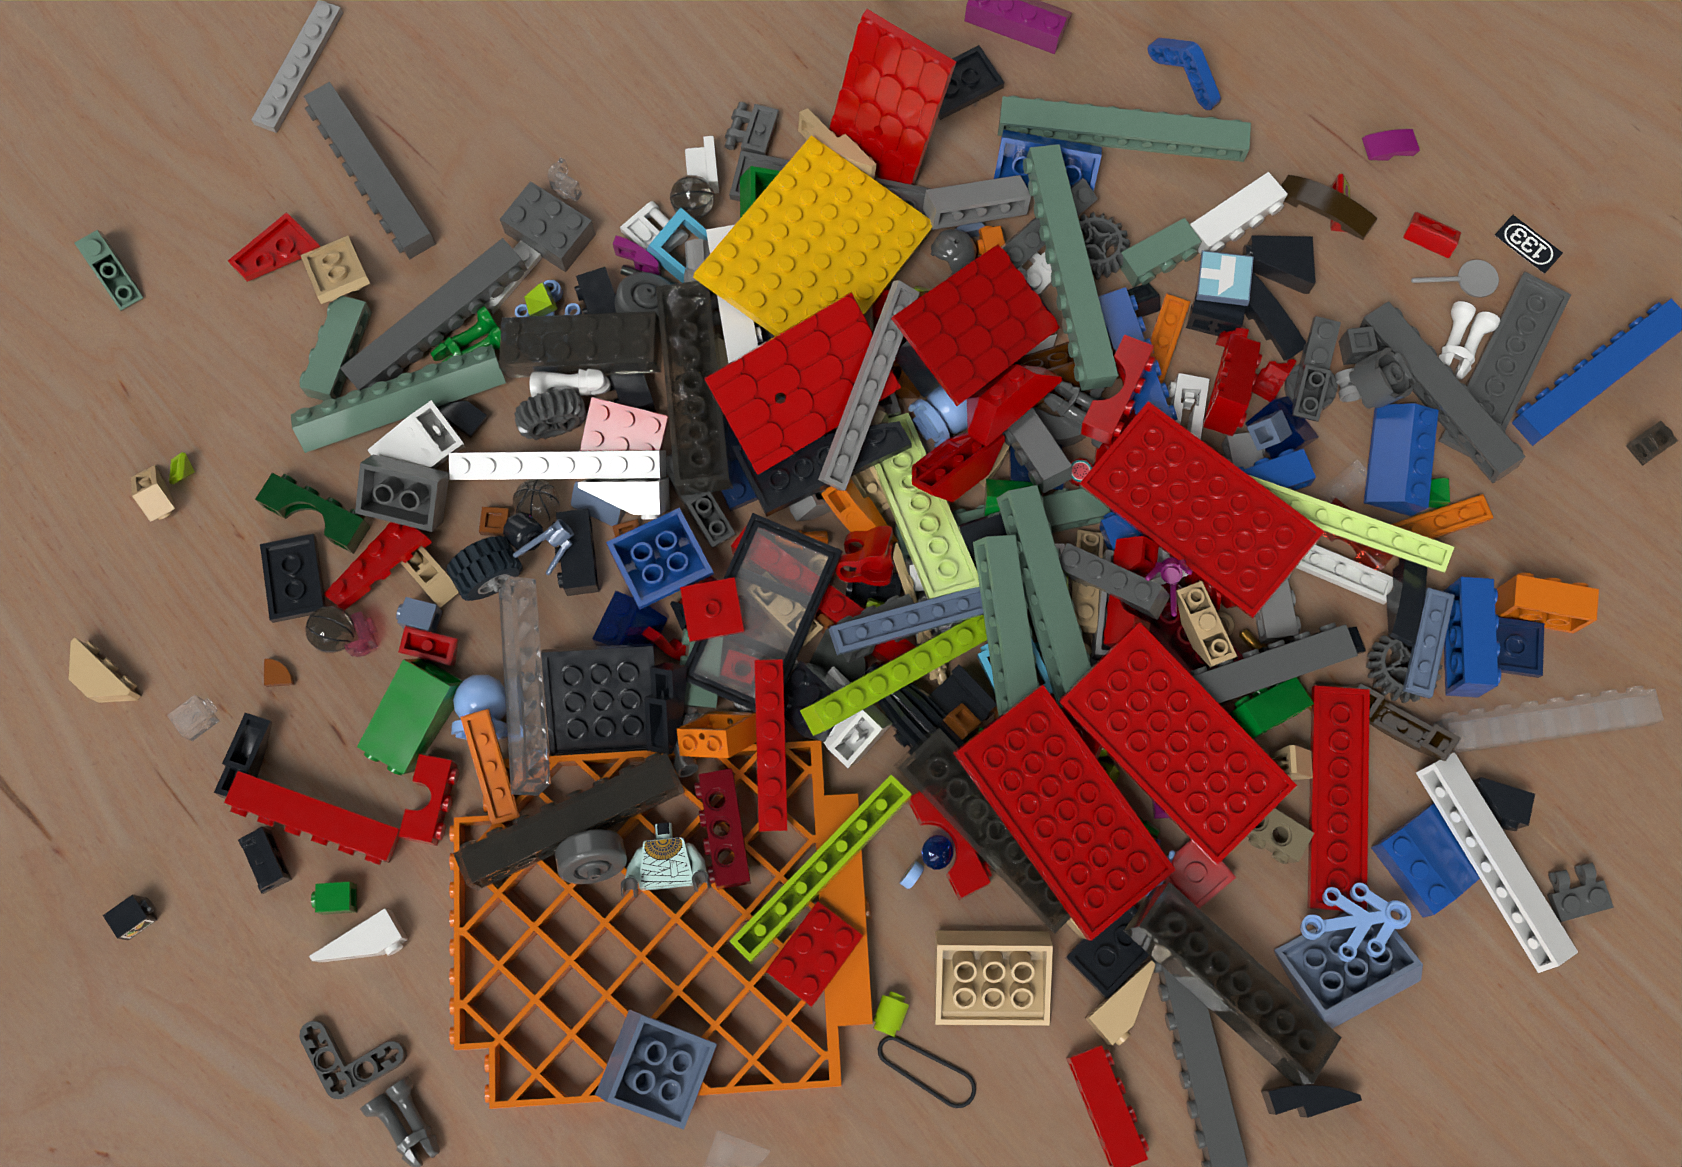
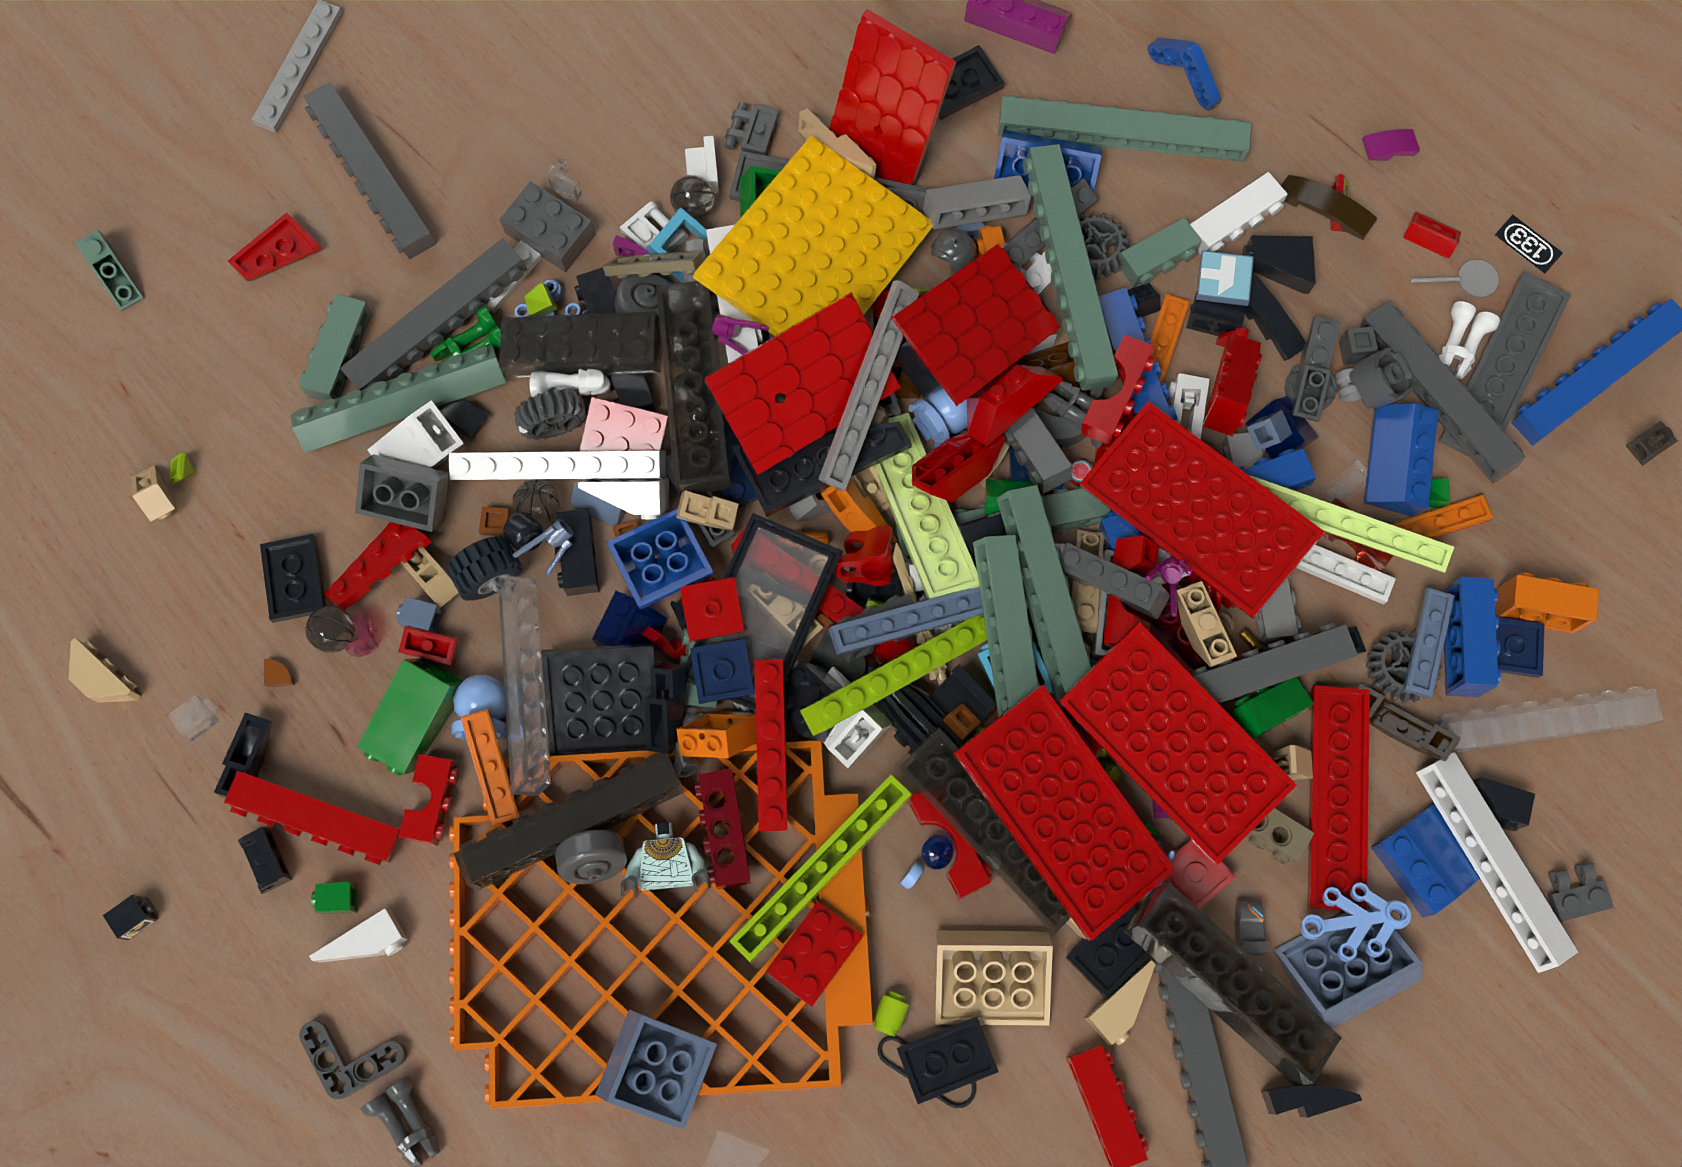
dark green arch [255,473,370,554] -> none
tan plate [301,236,370,304] -> none
red slope [1251,359,1296,403] -> none
black slope [1386,557,1427,646] -> none
none -> dark tan plate [603,250,706,278]
none -> tan slope [676,490,739,530]
none -> dark blue plate [690,639,755,704]
none -> magenta plant [713,314,769,355]
none -> black plate [896,1016,999,1104]
none -> dark grey leg [1234,901,1268,955]

